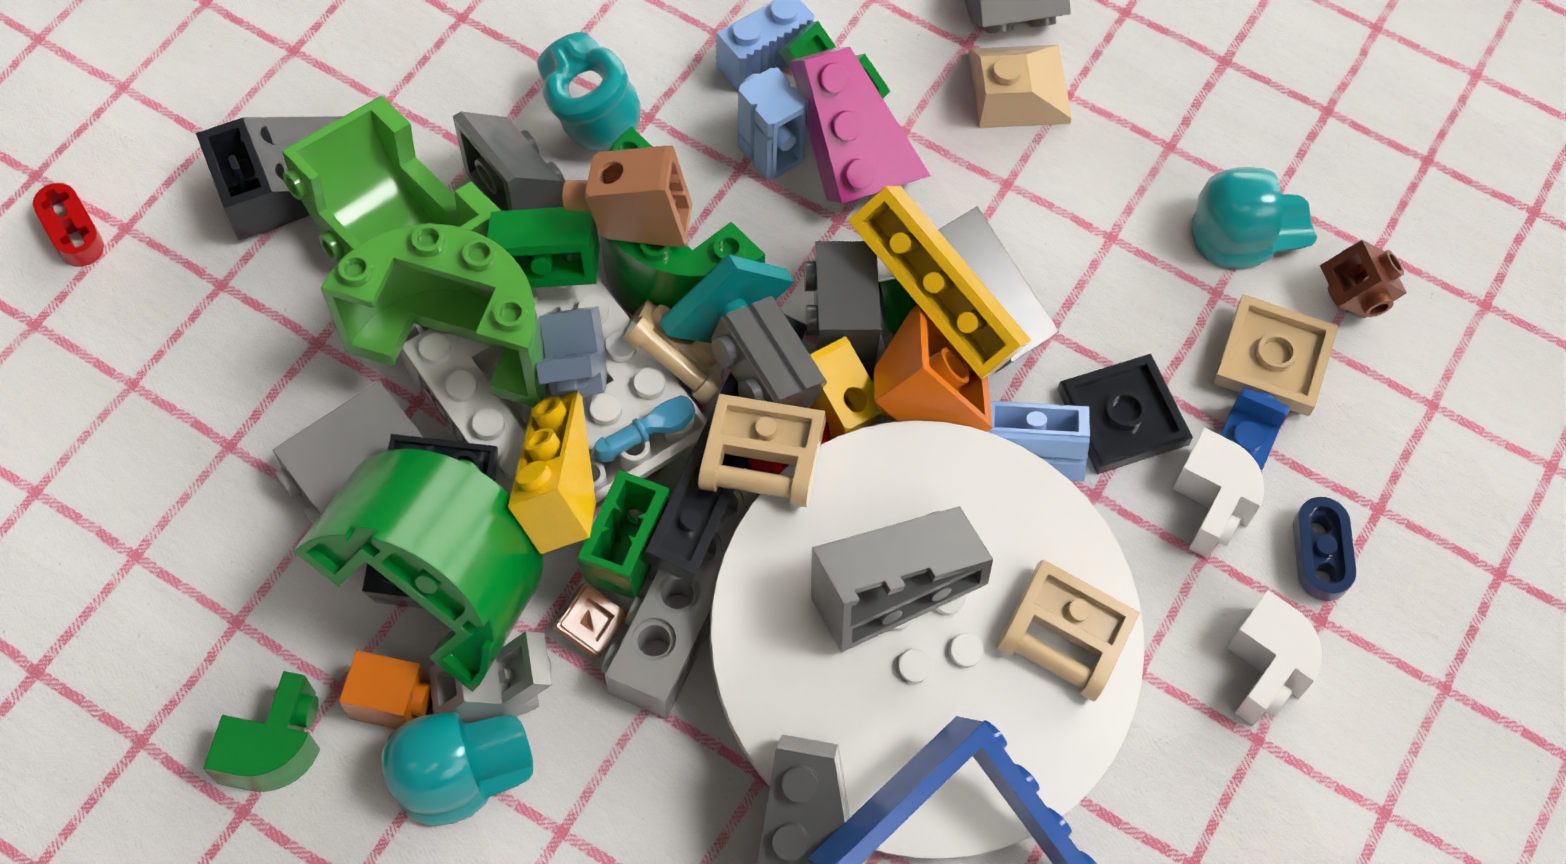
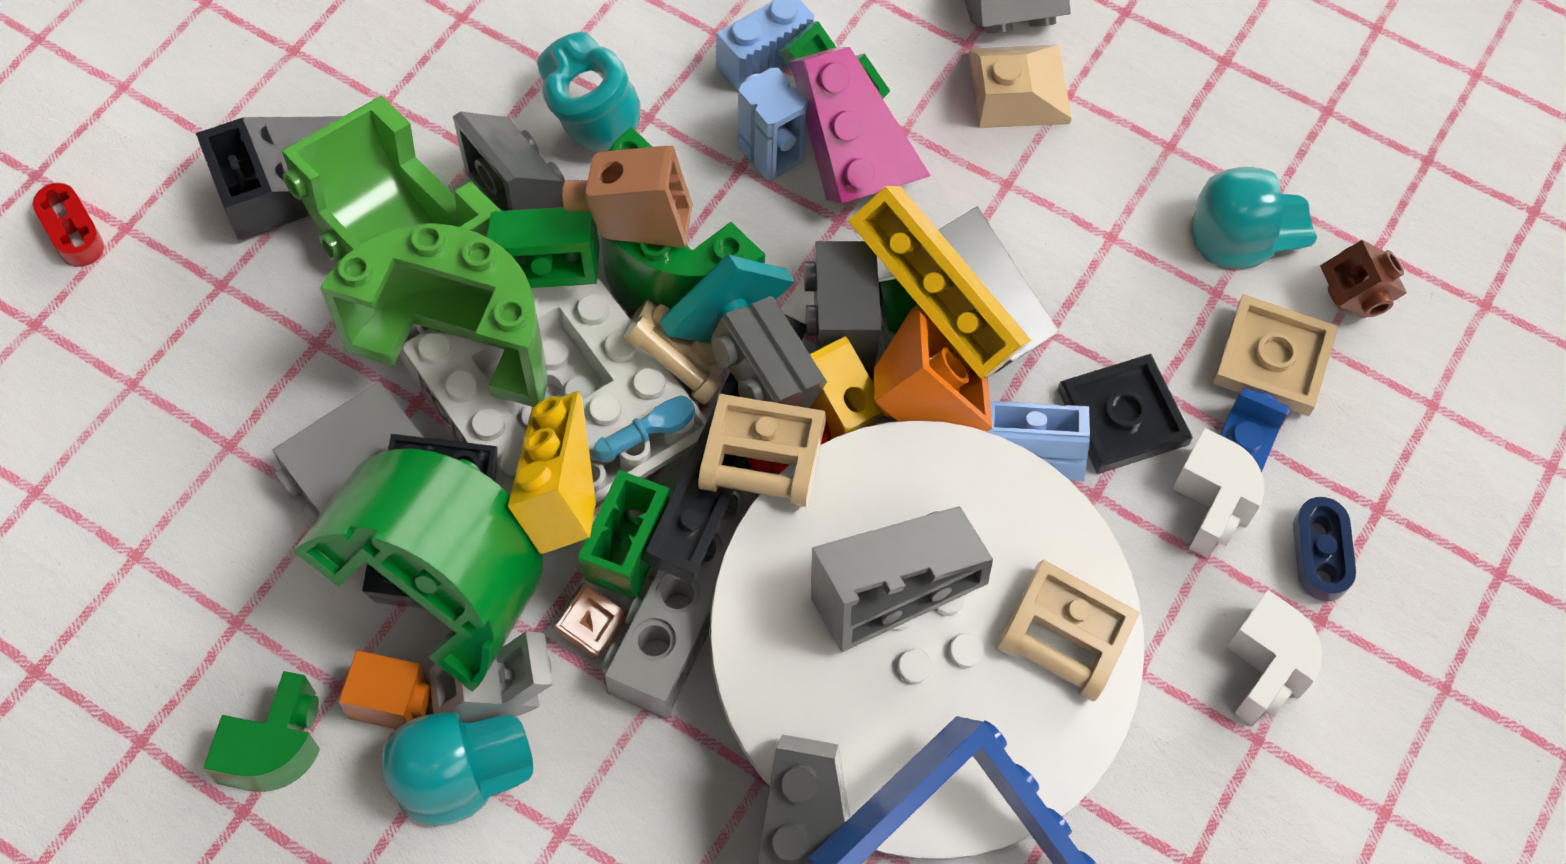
sand blue brick [536,306,607,397] -> none

